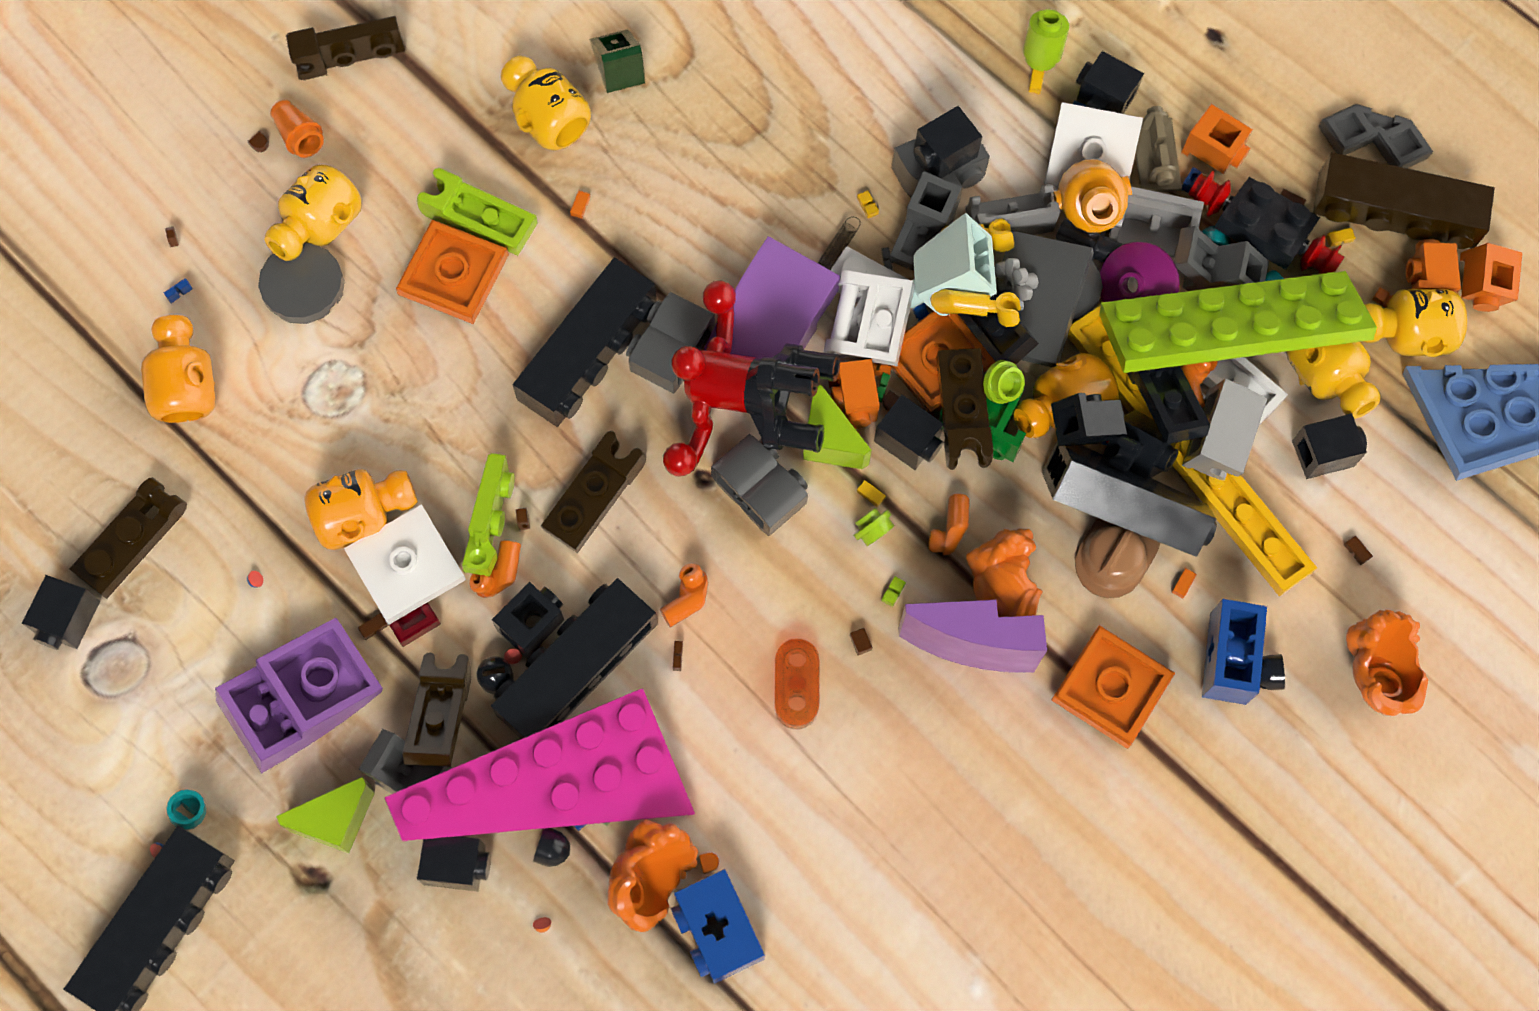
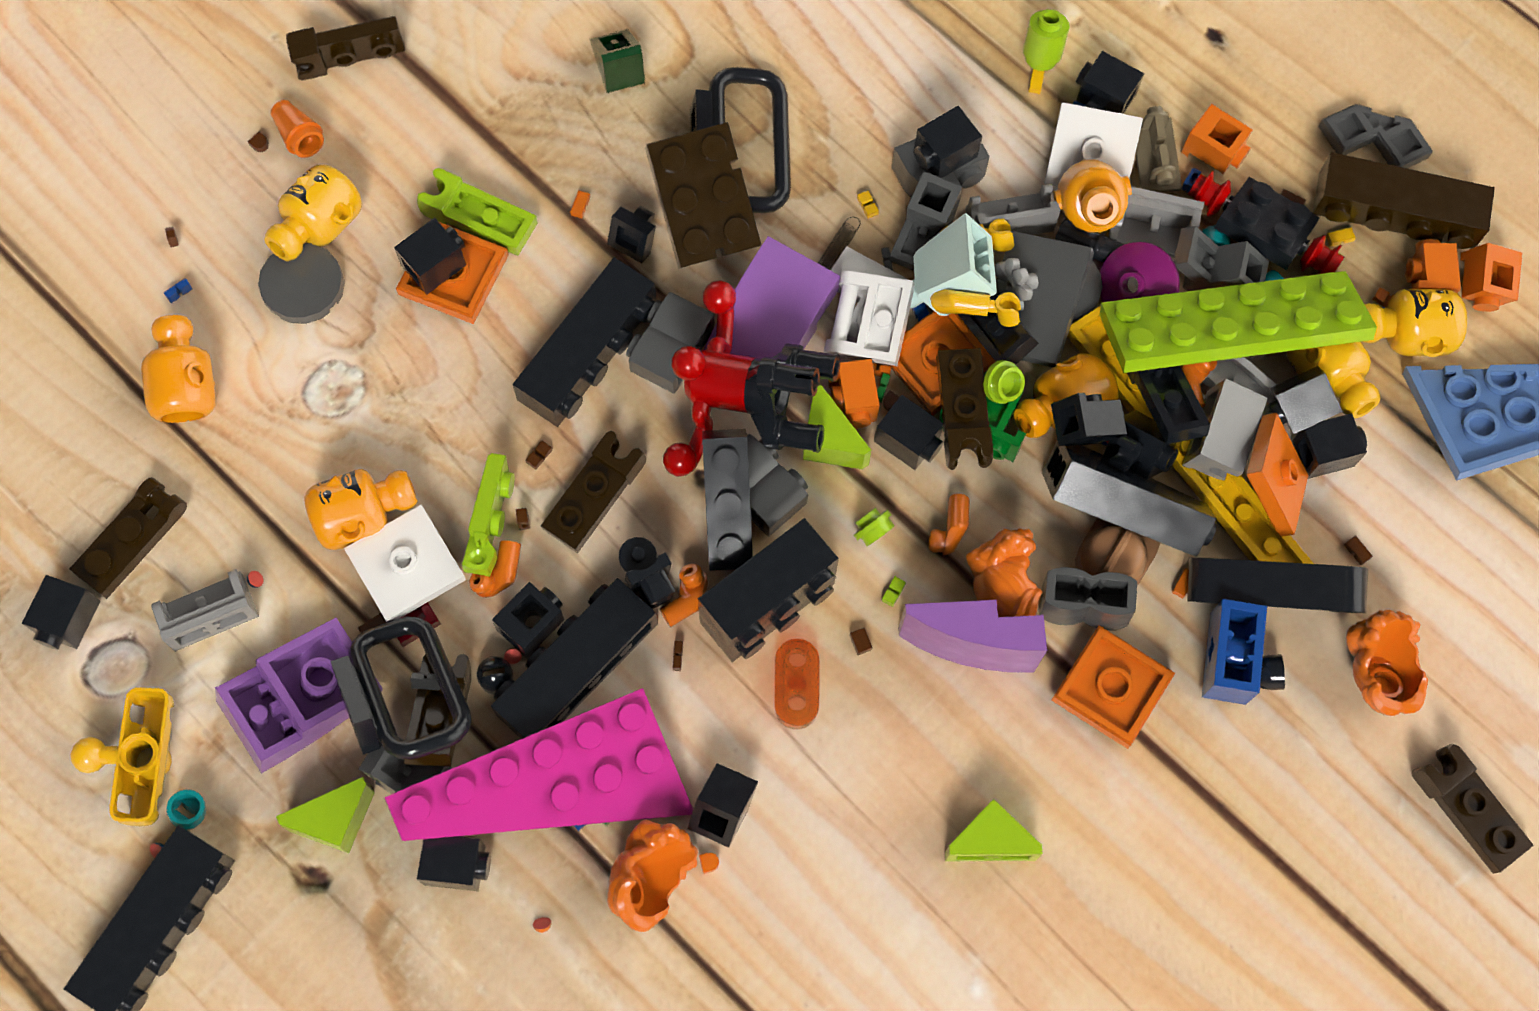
yellow piece [501,55,591,151] -> none
black hinge [533,828,570,867] -> none
blue brick [670,869,765,984] -> none
yellow piece [857,480,886,508] -> none
none -> yellow piece [70,687,174,826]
none -> light grey hinge [151,569,259,651]
none -> black bar [330,617,472,760]
none -> black brick [394,218,466,295]
none -> dark grey piece [411,673,440,690]
none -> reddish brown piece [525,440,553,470]
none -> black tile [607,206,656,264]
none -> black hips [618,537,675,609]
none -> dark brown piece [645,122,762,269]
none -> black brick [687,763,758,848]
none -> black bar [690,67,791,213]
none -> black brick [698,518,839,662]
none -> black arch [702,429,753,571]
none -> lime slope [945,799,1043,861]
none -> dark grey brick [1039,567,1137,630]
none -> black beam [1187,558,1369,614]
none -> orange plate [1246,413,1308,537]
none -> brick [1268,366,1343,434]
none -> dark brown plate [1412,744,1534,874]

